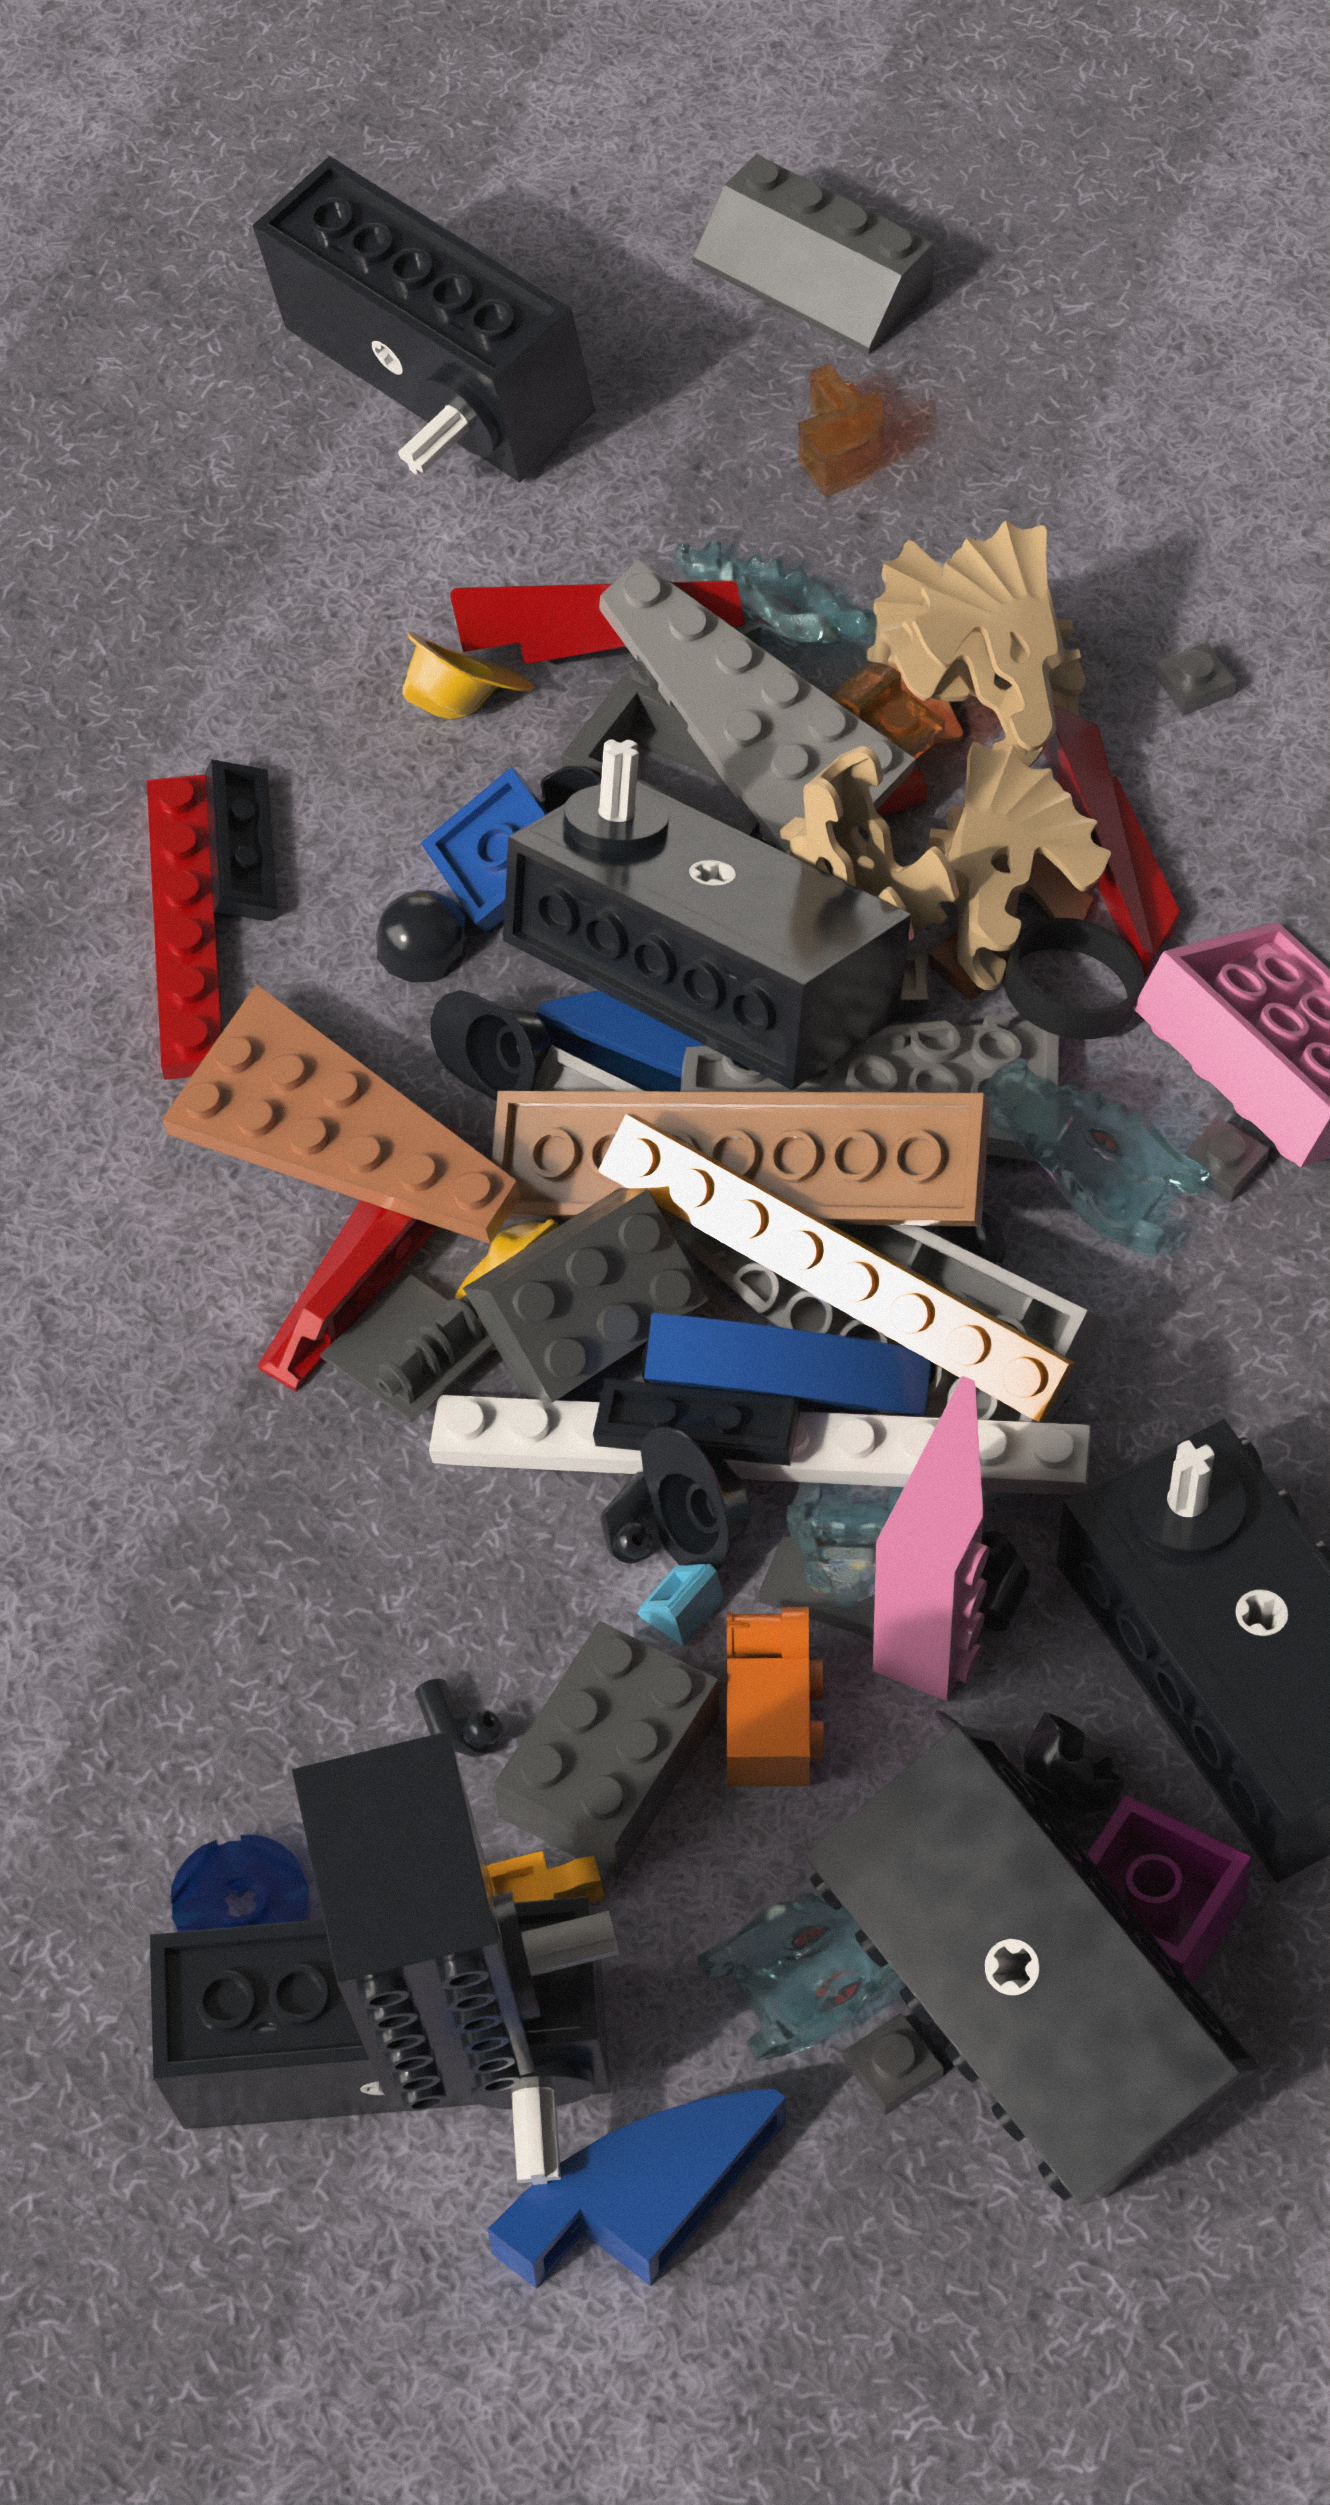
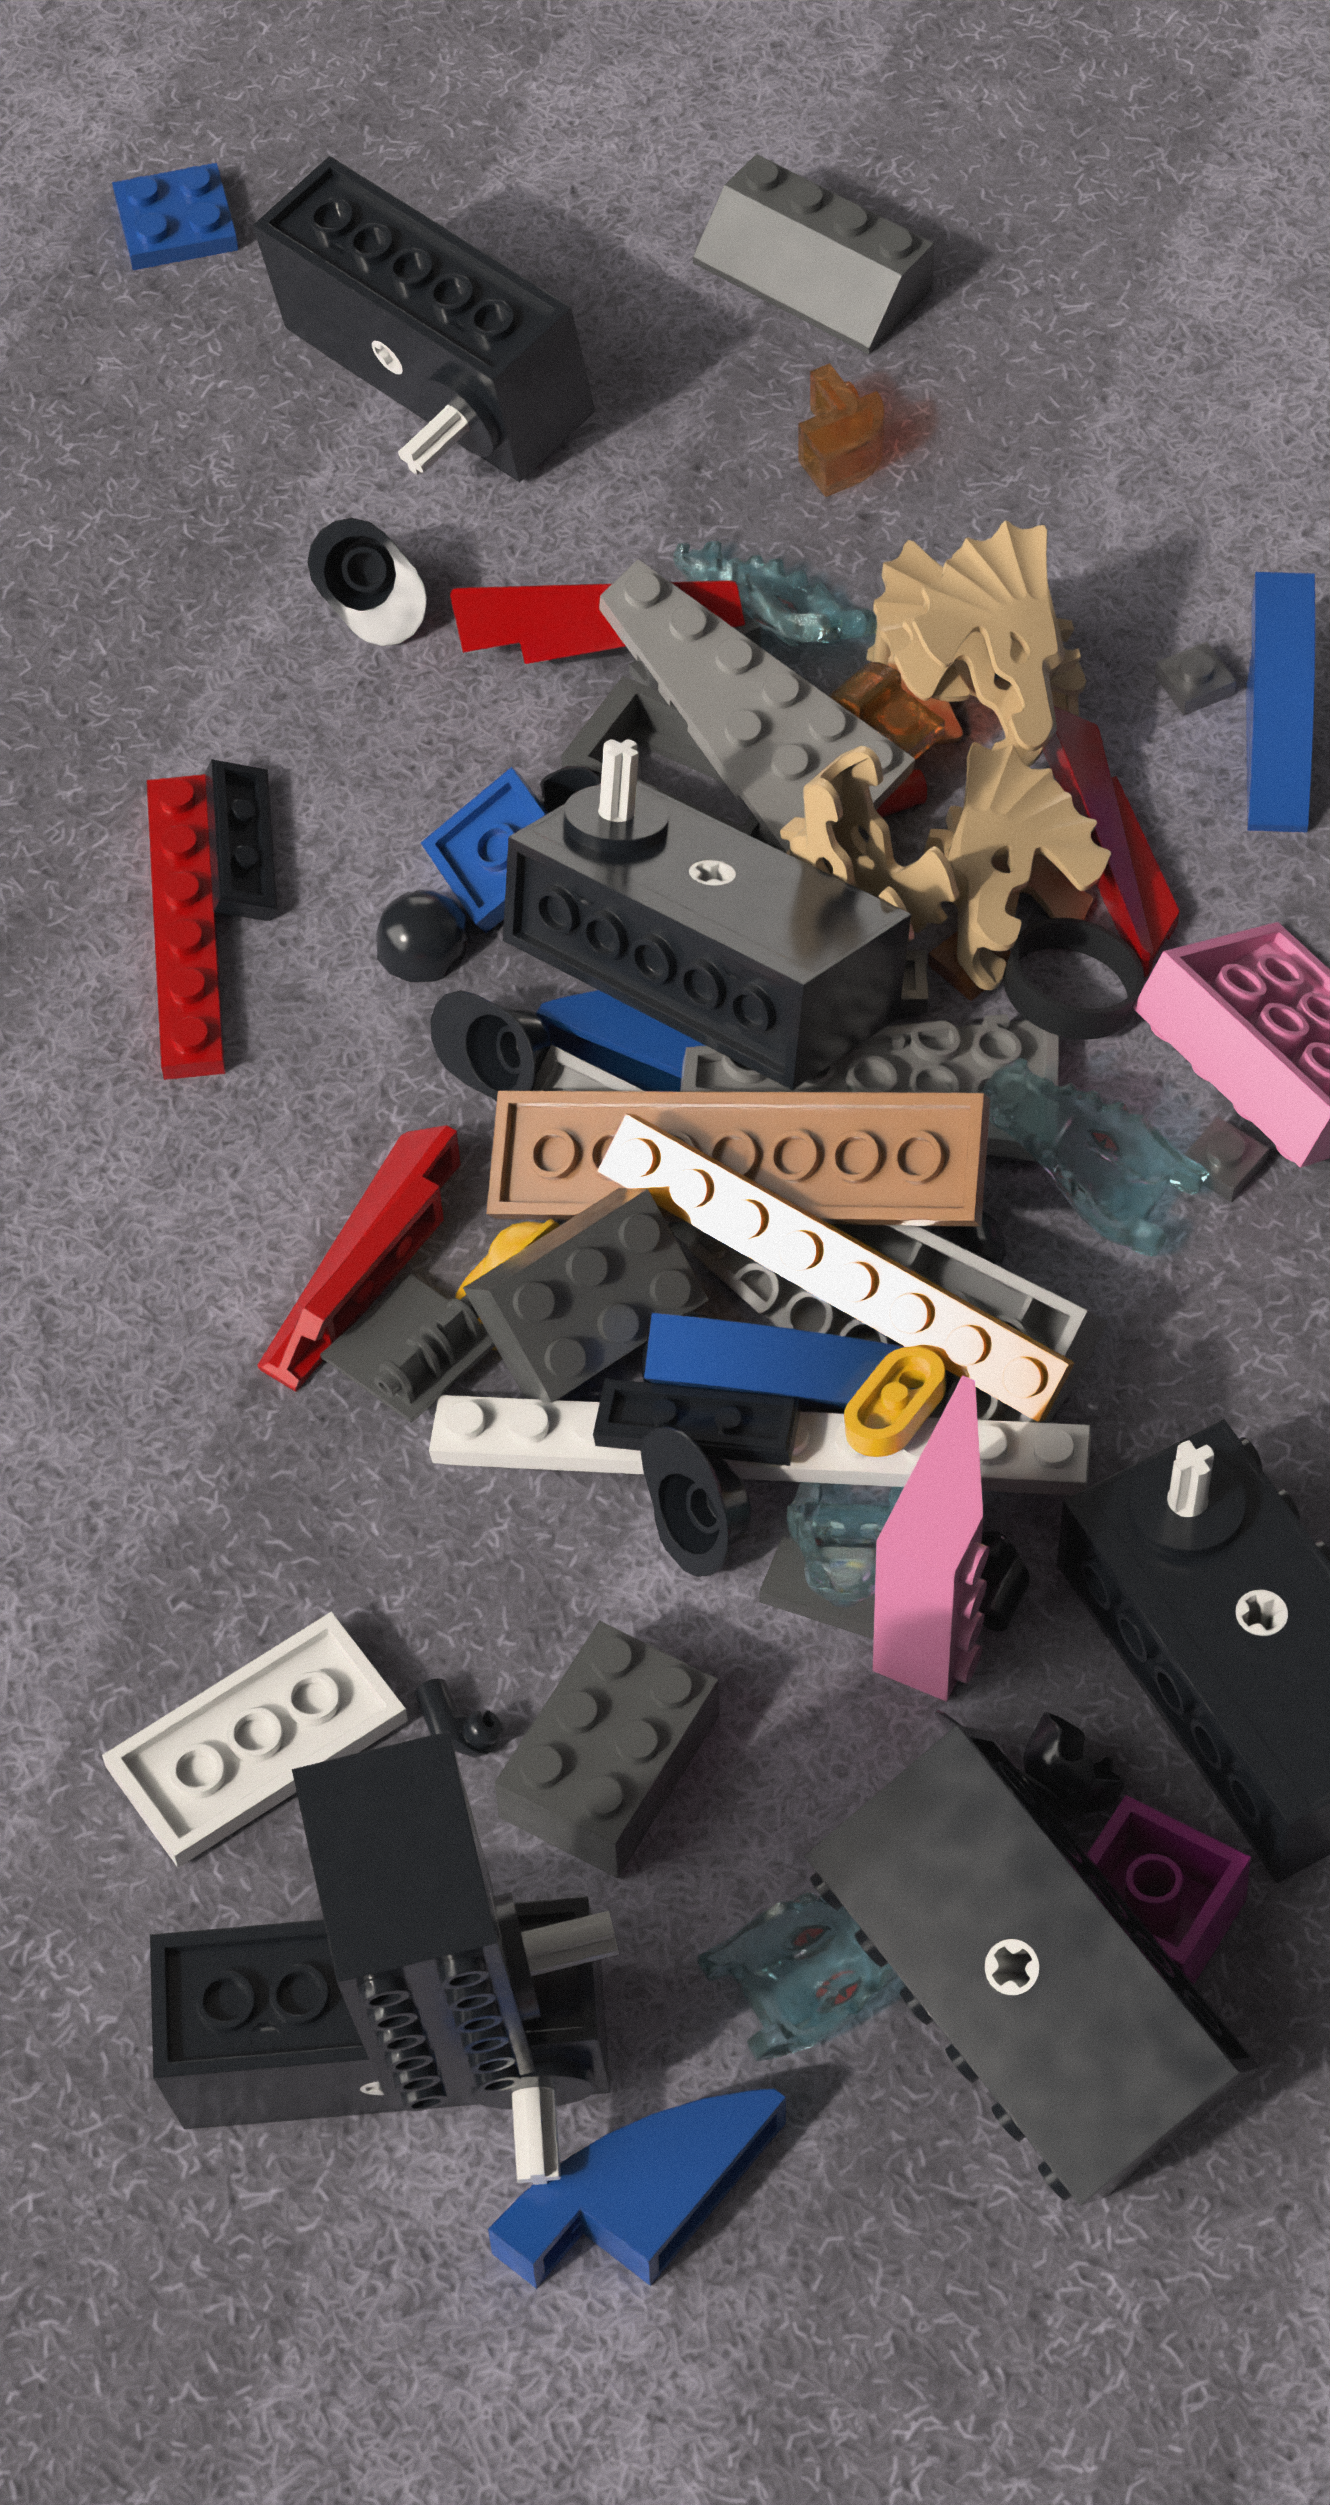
nougat wing [162,984,521,1244] -> none
clear blue plate [171,1834,312,1932] -> none
yellow piece [403,632,535,719] -> none
light orange plate [487,1851,605,1903] -> none
black arm [600,1472,653,1564] -> none
medium azure slope [637,1564,725,1646] -> none
orange hinge [727,1607,824,1786] -> none
flat silver plate [843,2013,943,2116] -> none
none -> white plate [102,1612,408,1868]
none -> blue plate [112,163,238,270]
none -> black piece [307,518,428,646]
none -> yellow plate [844,1346,946,1457]
none -> blue slope [1246,572,1315,832]

